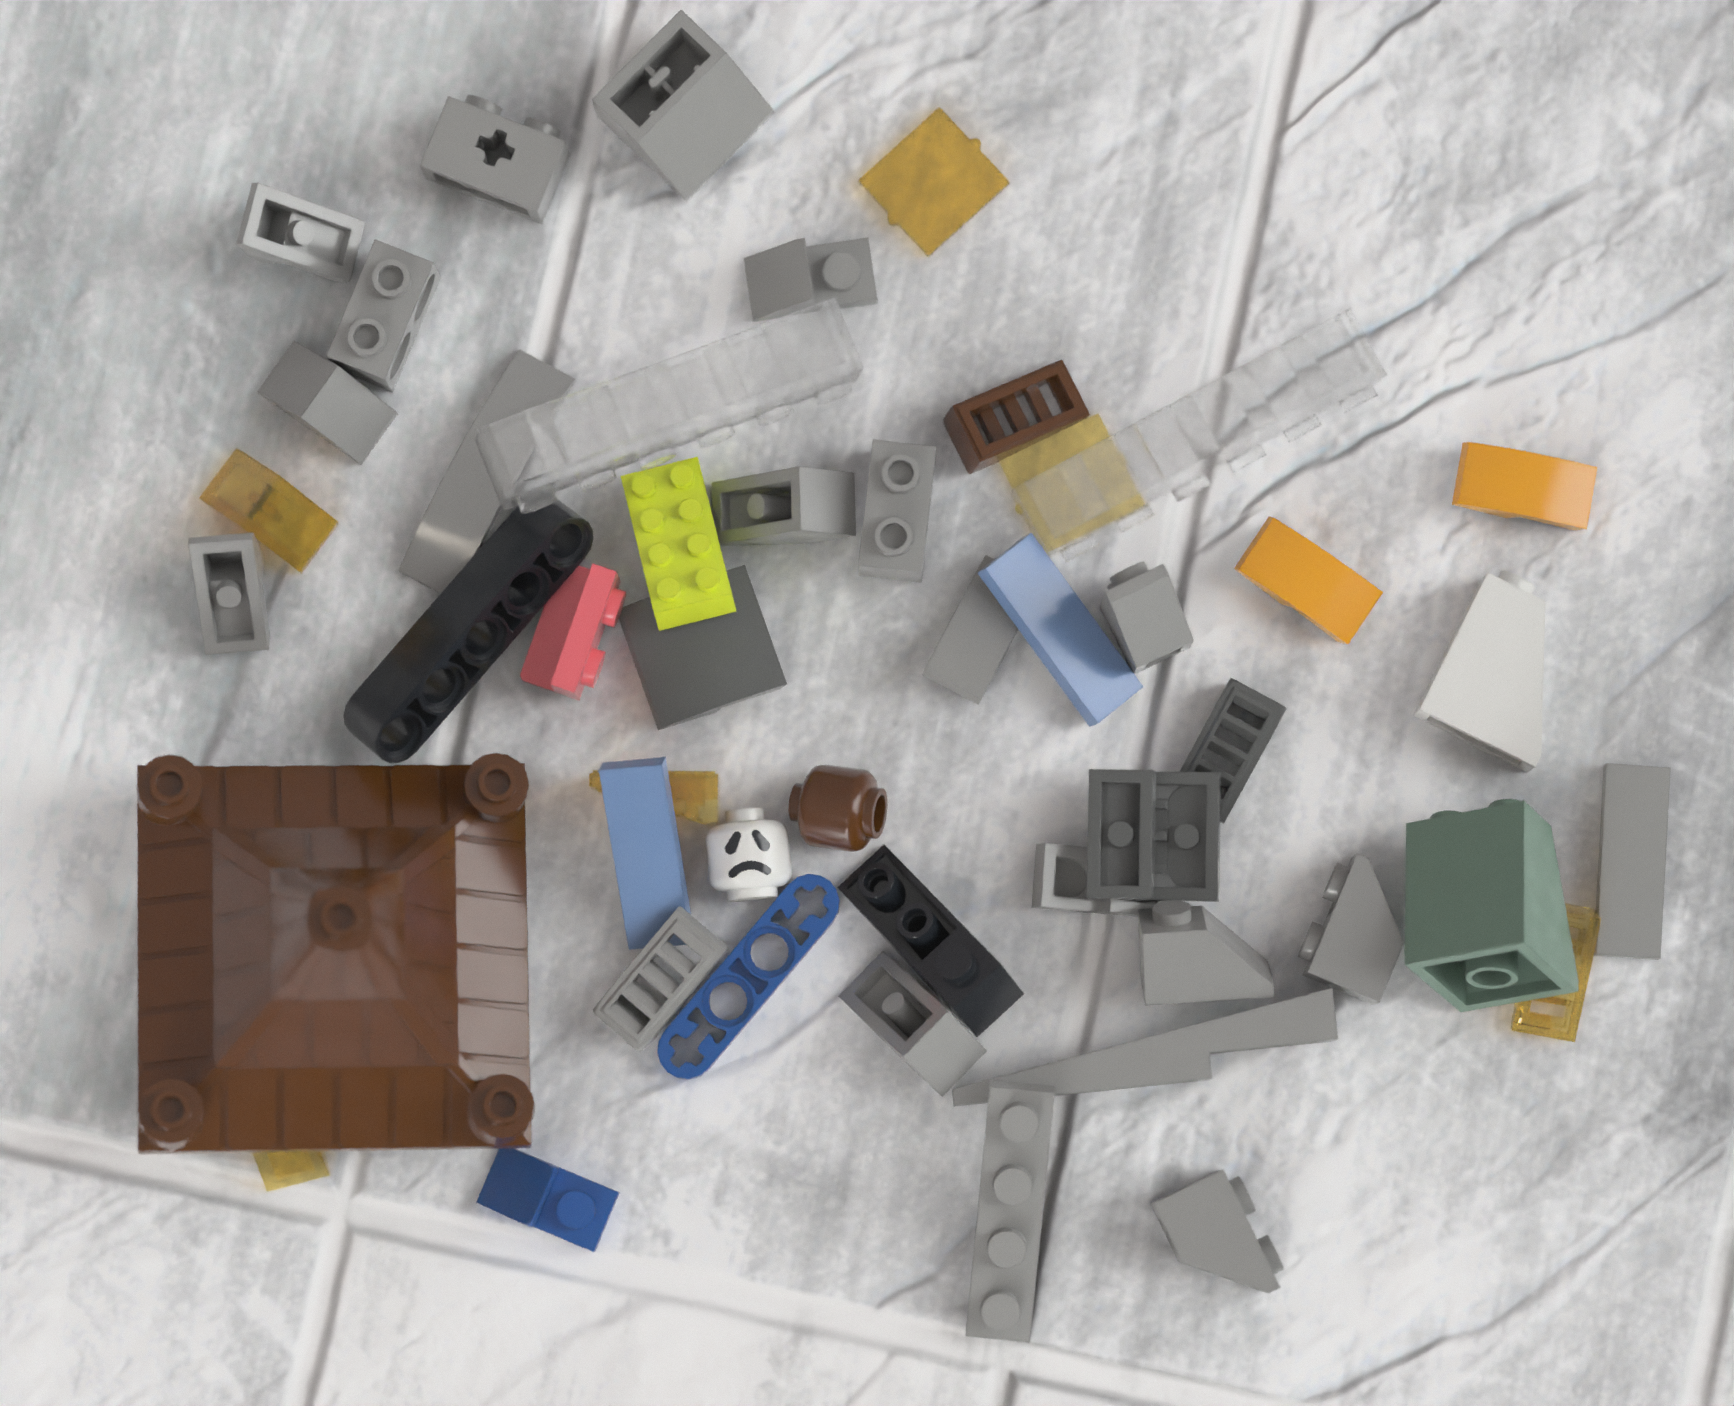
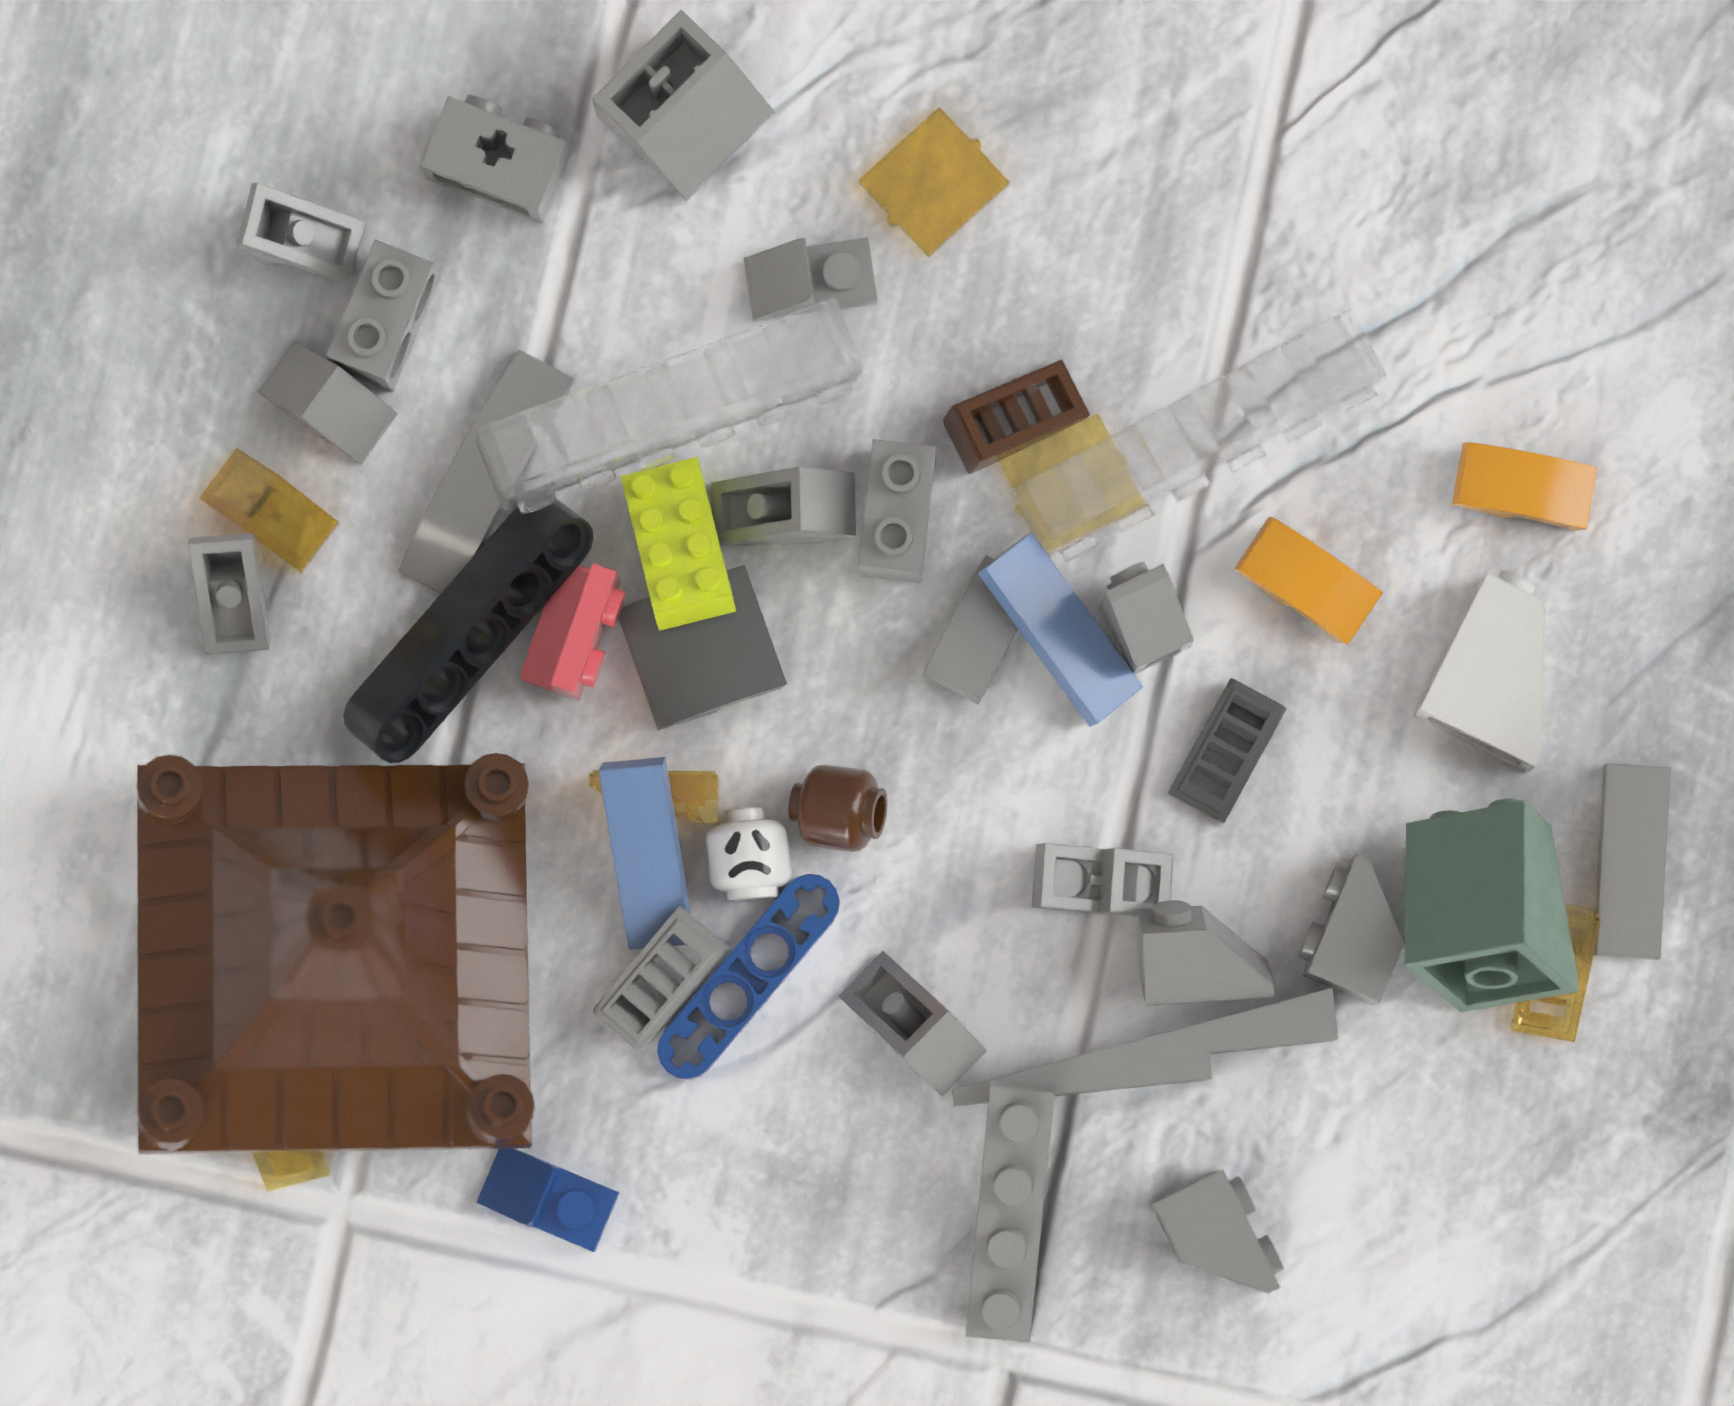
black slope [837,844,1024,1037] -> none
dark grey slope [1087,769,1221,902] -> none

